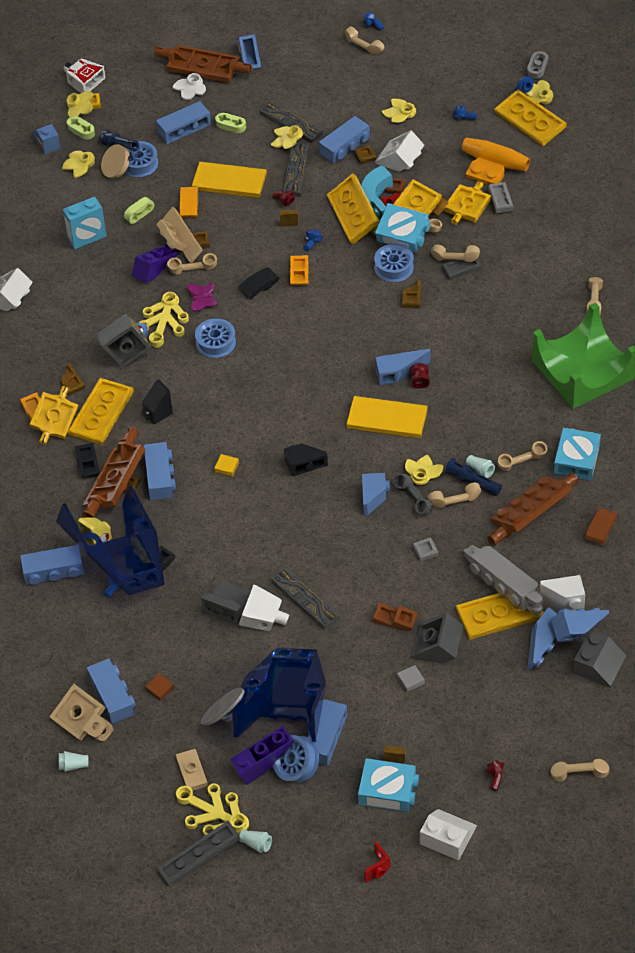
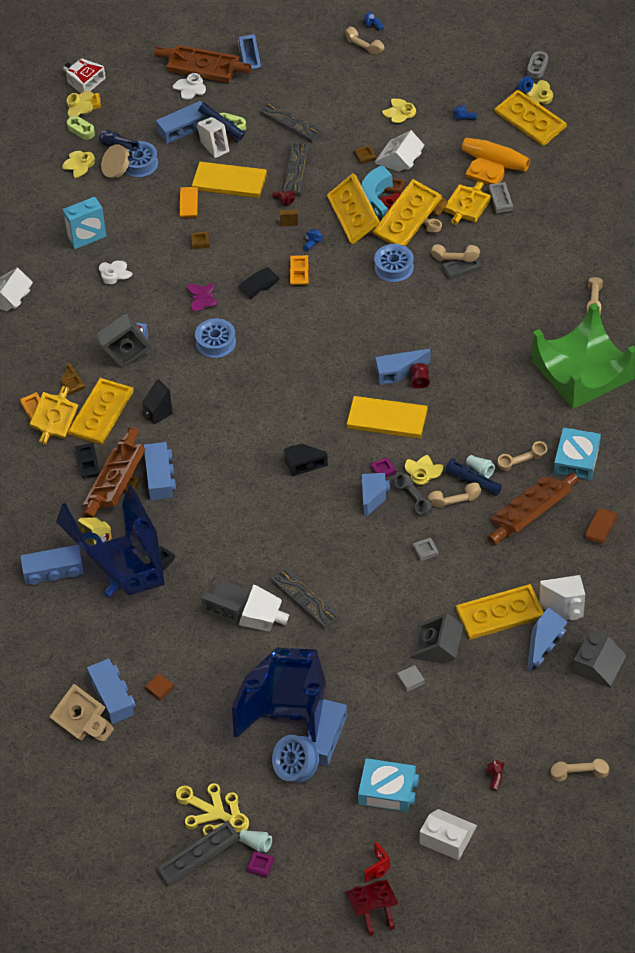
medium blue slope [32,124,61,154] -> none
light aqua cone [58,751,88,772] -> none
yellowish green beam [124,197,154,224] -> none
dark purple slope [132,244,180,283] -> none
light yellow plant [139,292,189,348] -> none
tan bracket [156,207,203,263] -> none
tan bar [167,253,217,275] -> none
tan plate [176,749,208,791] -> none
light grey shield [200,687,244,726] -> none
yellow tile [214,454,239,477] -> none
dark purple slope [230,725,294,785] -> none
light yellow plate [271,125,303,149] -> none
medium blue brick [319,116,370,164] -> none
dark orange slope [371,602,418,630] -> none
medium azure brick [375,203,431,253] -> none
pearl gold tile [384,746,406,764] -> none
pearl gold tile [402,280,421,308] -> none
light grey hinge [464,545,543,614] -> none
medium blue slope [551,608,609,642] -> none
none -> white plate [99,261,133,284]
none -> white torso [197,117,229,158]
none -> dark blue pin [198,102,246,143]
none -> magenta tile [247,851,274,878]
none -> dark red plate [346,880,398,936]
none -> magenta tile [370,457,396,478]

